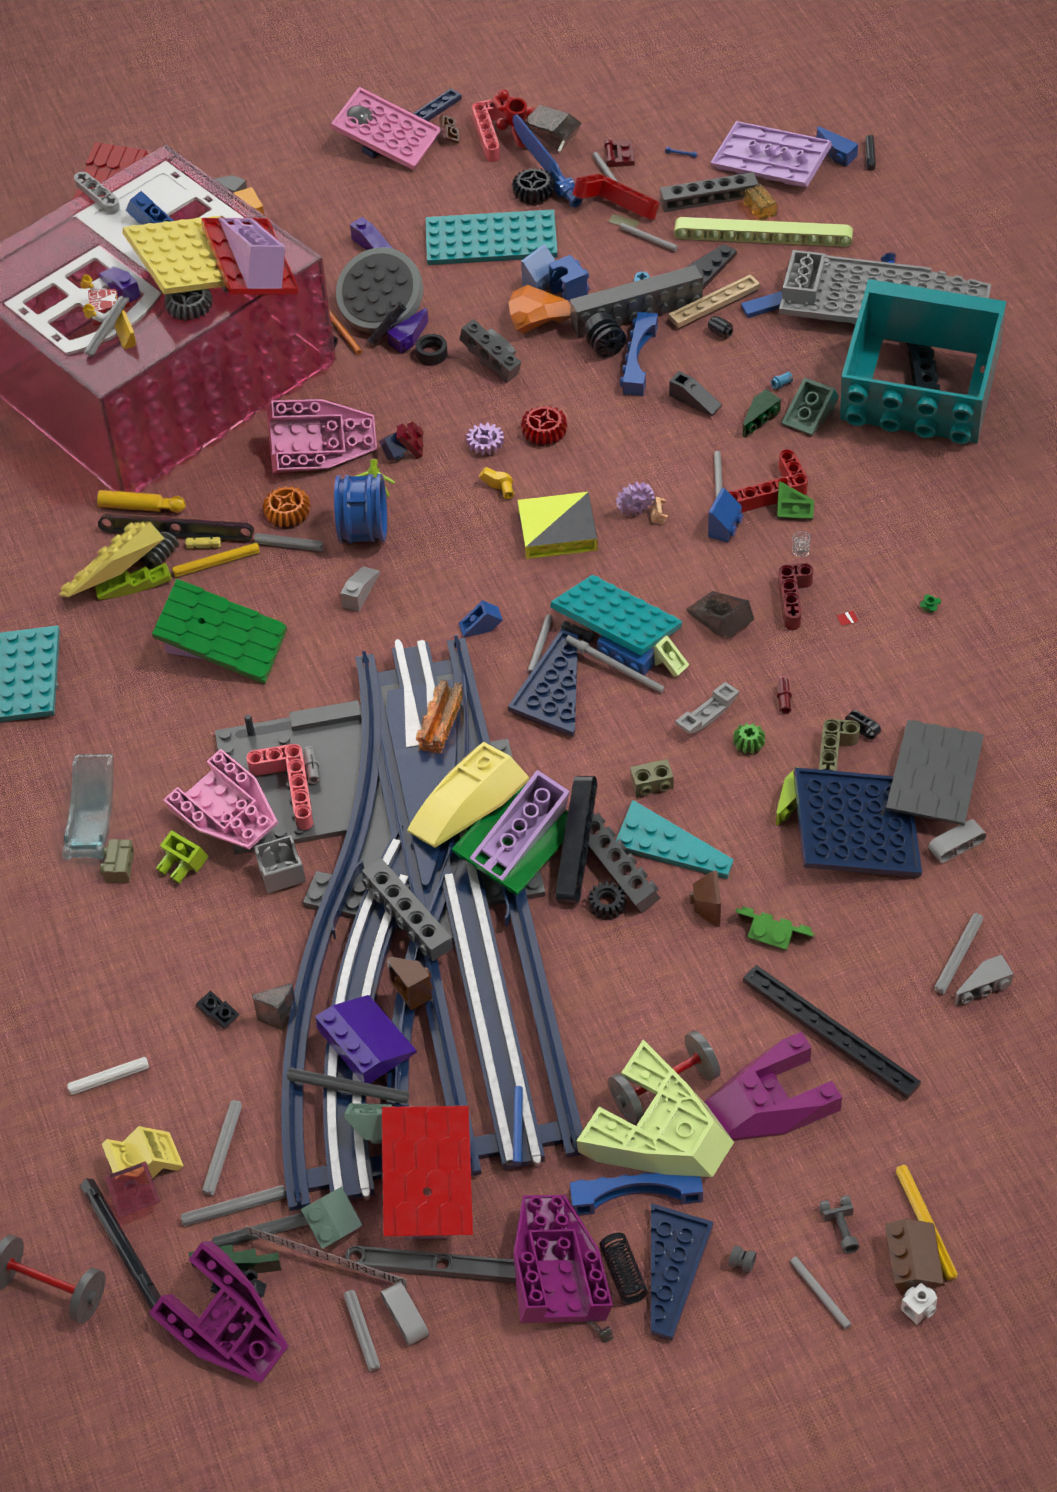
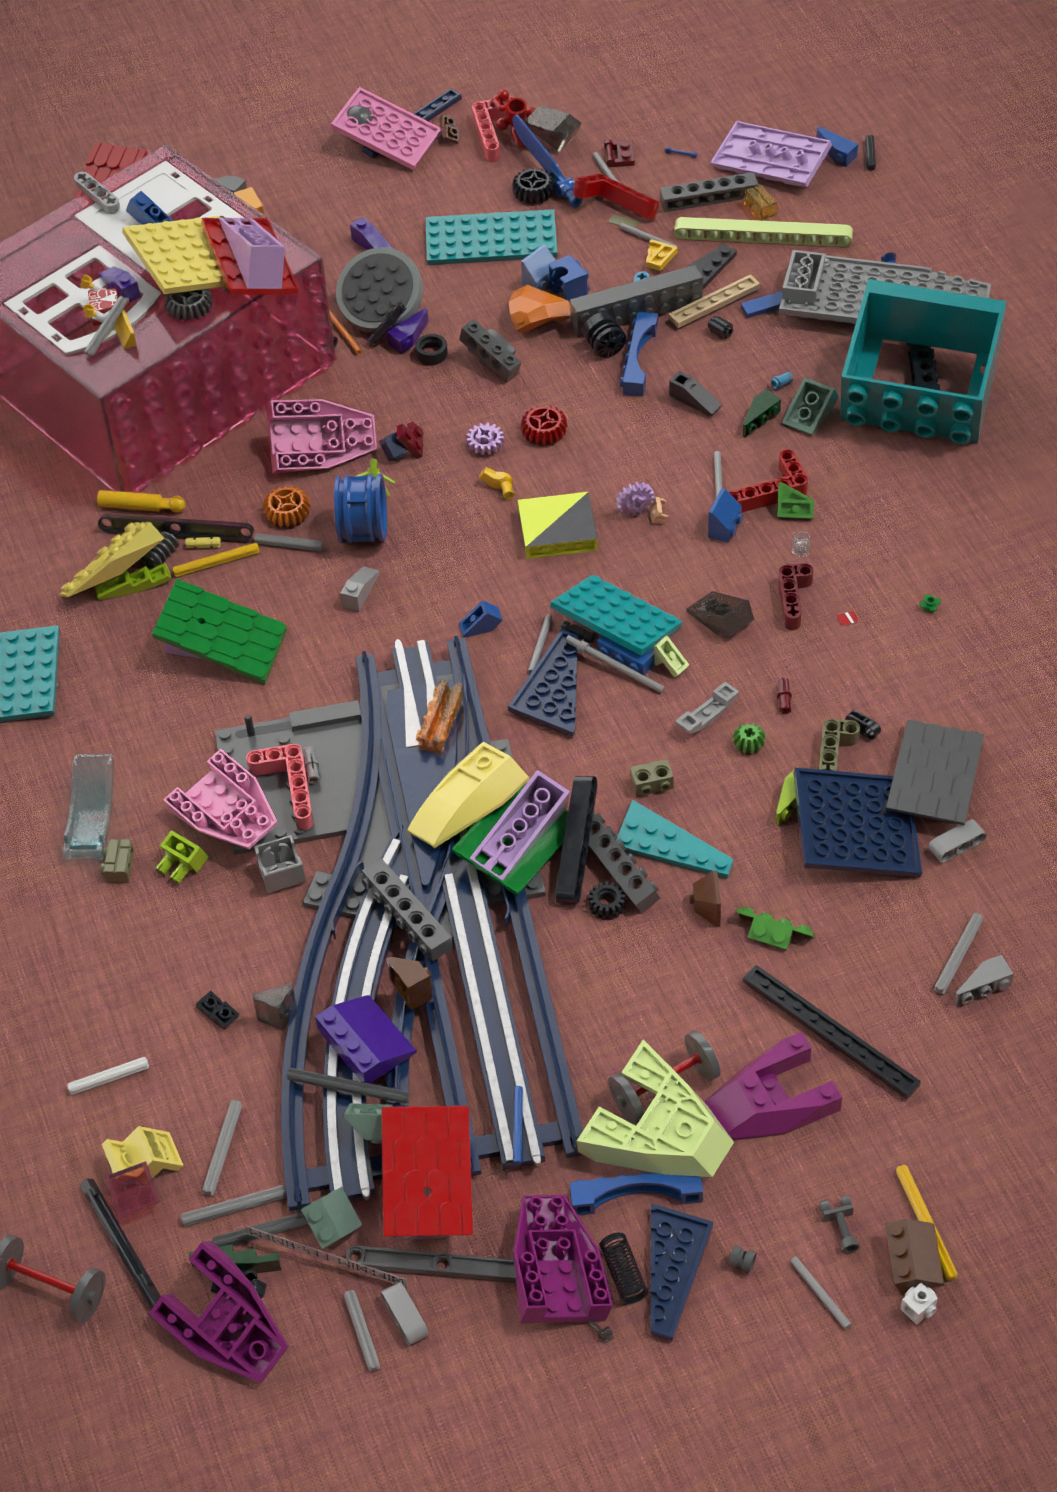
none -> yellow wing [646,239,678,271]

